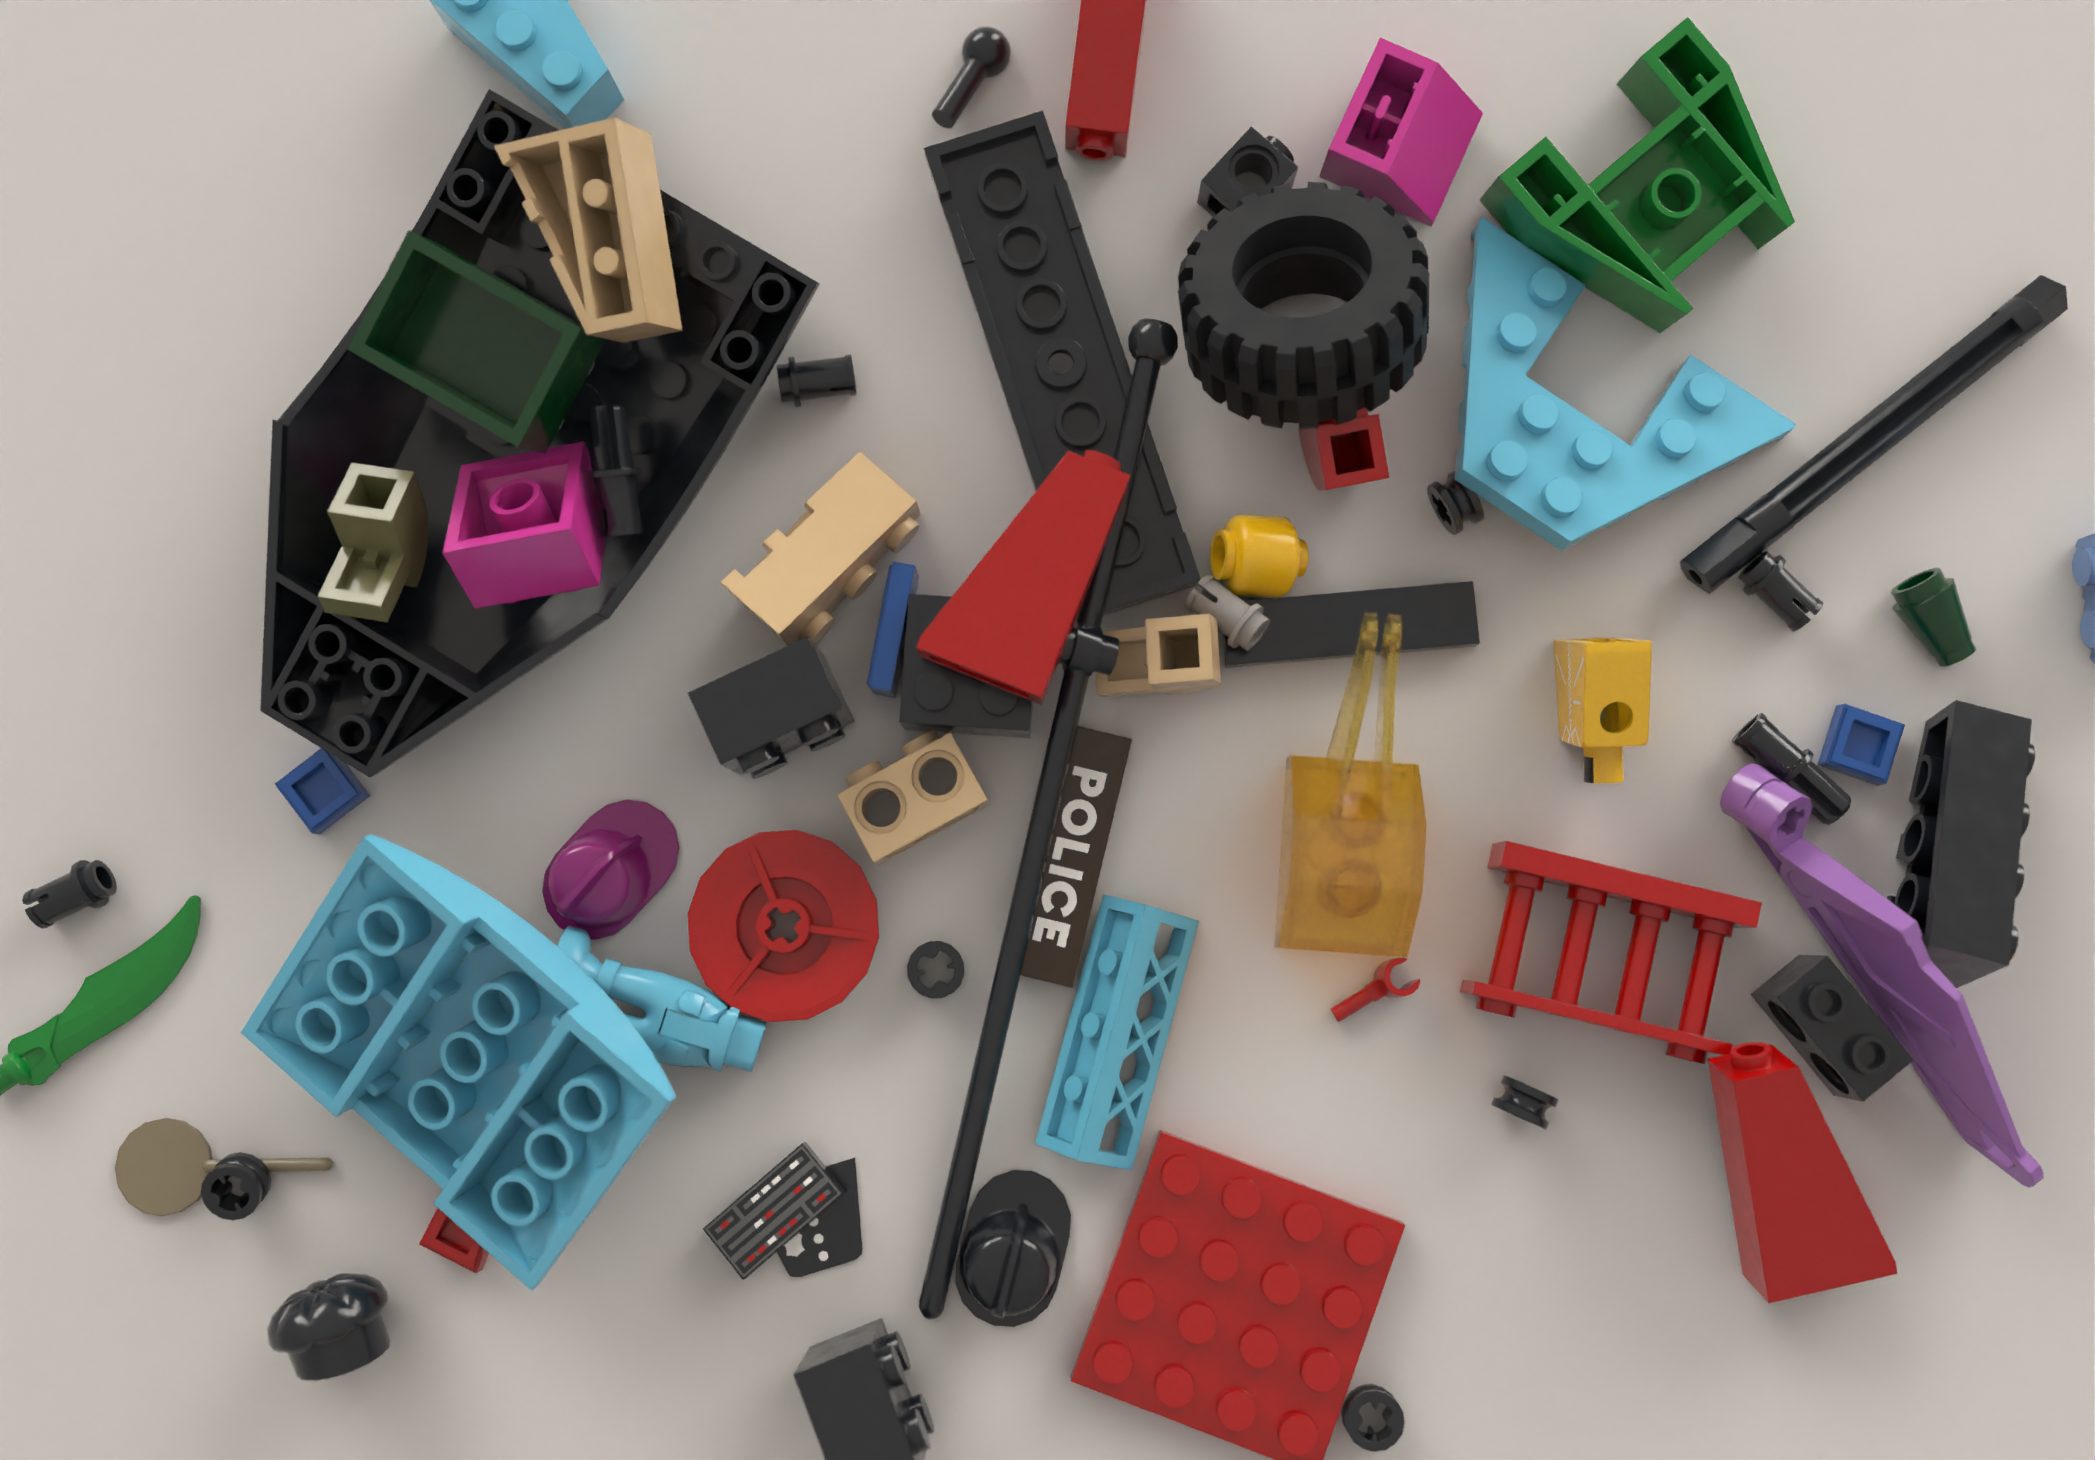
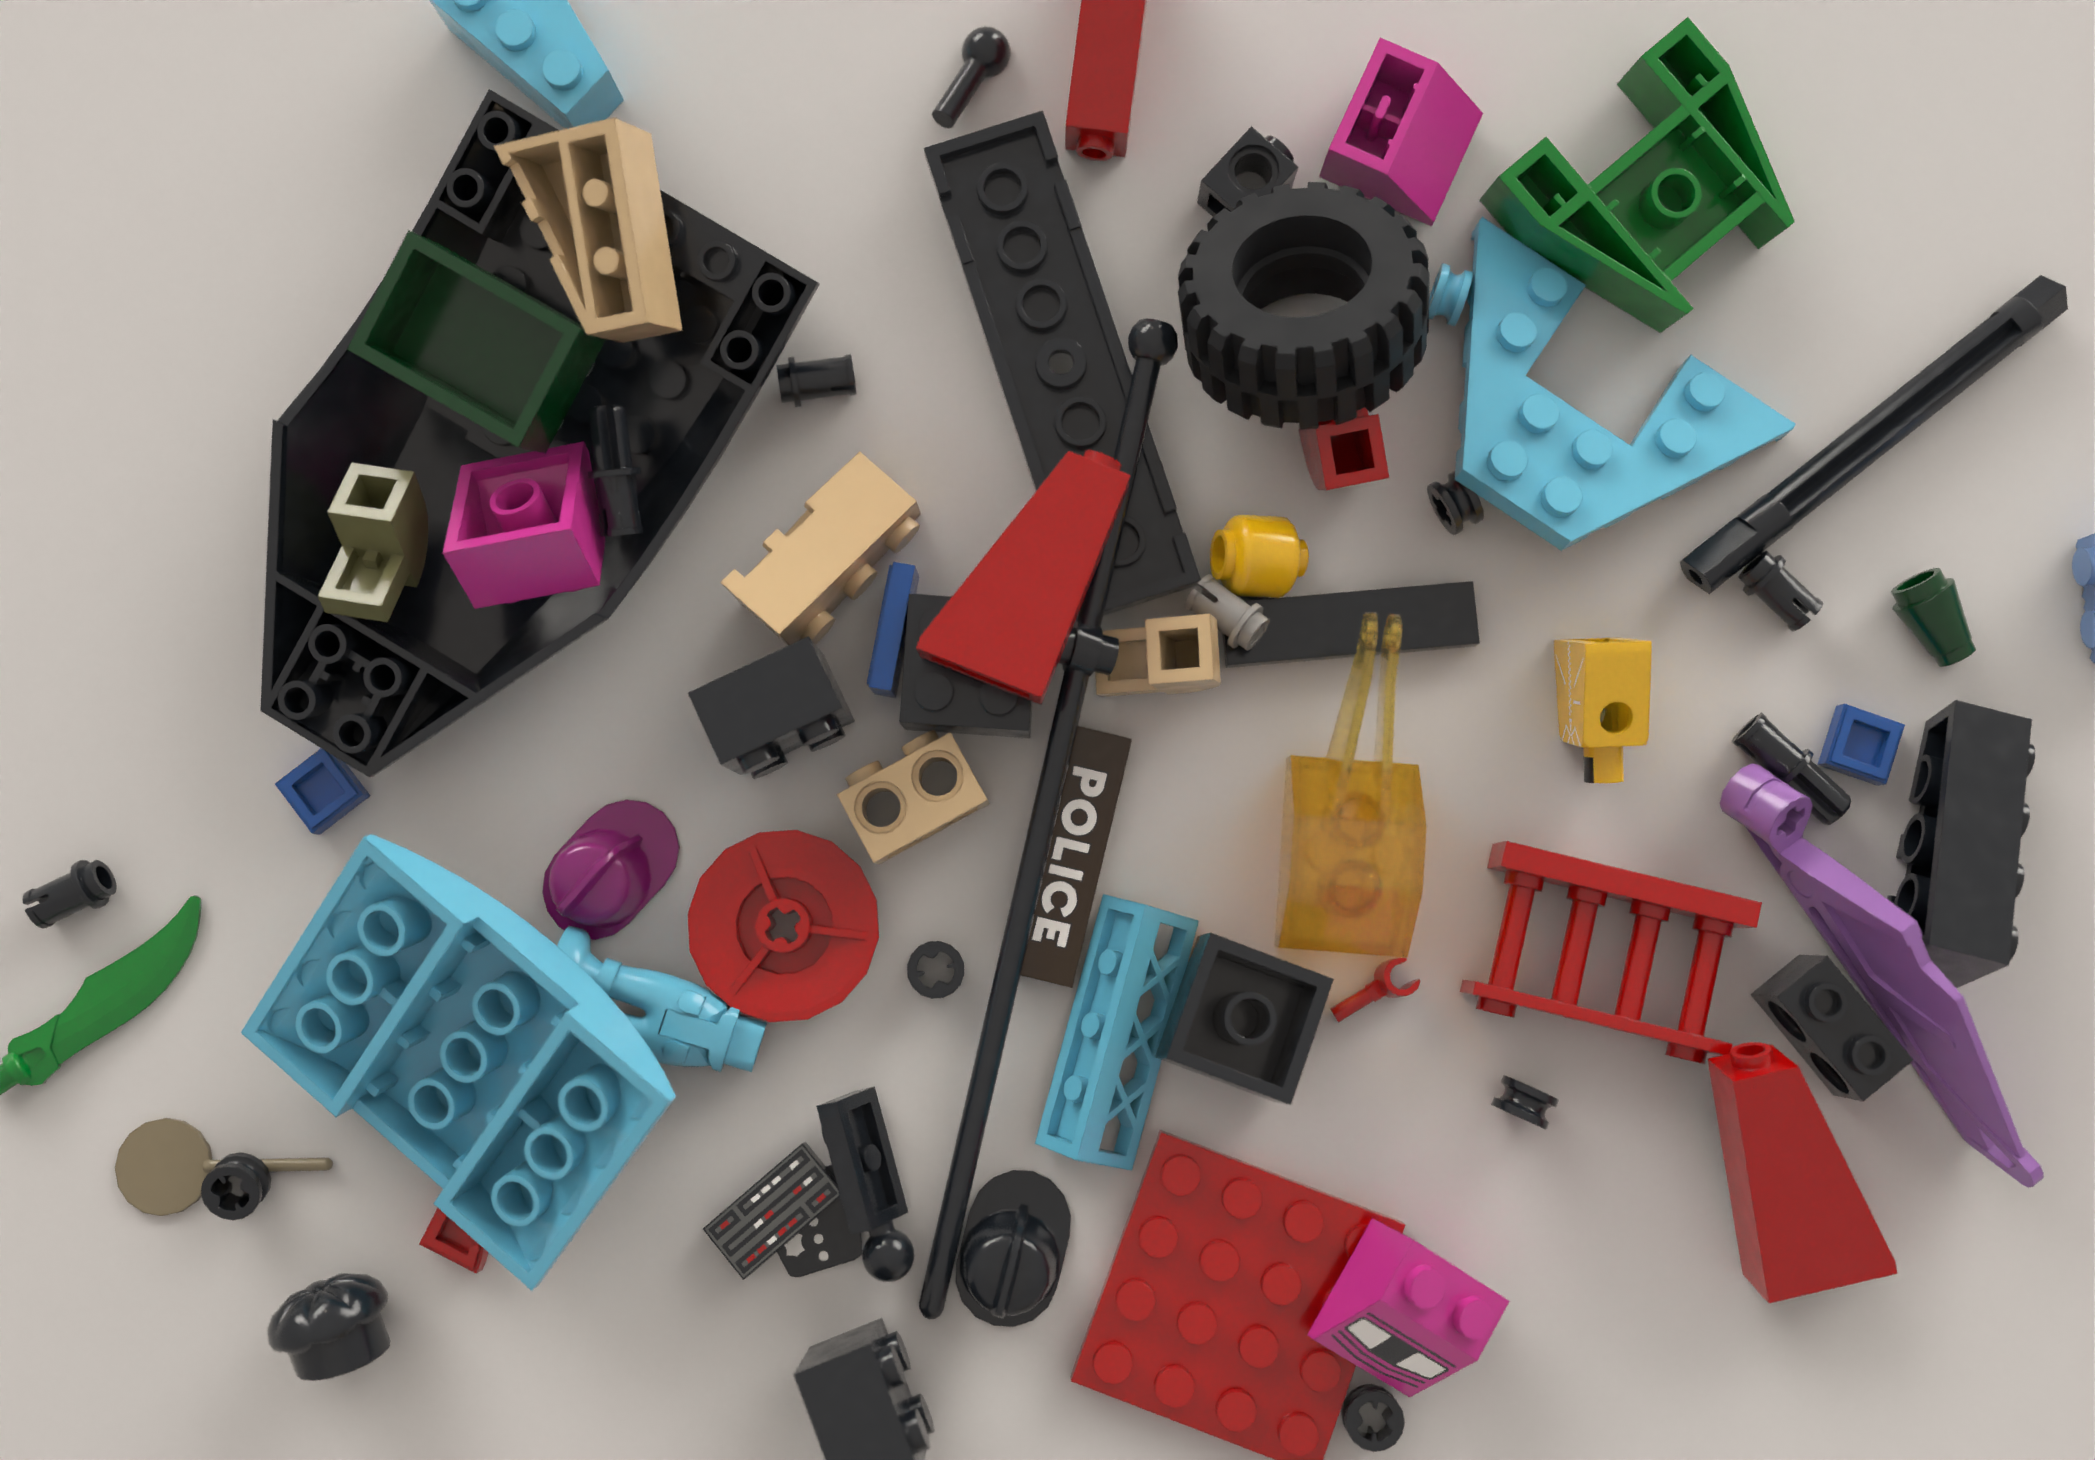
none -> black plate [816,1086,915,1282]
none -> black brick [1155,933,1334,1105]
none -> dark pink slope [1307,1218,1510,1397]
none -> medium azure bush [1429,263,1473,326]

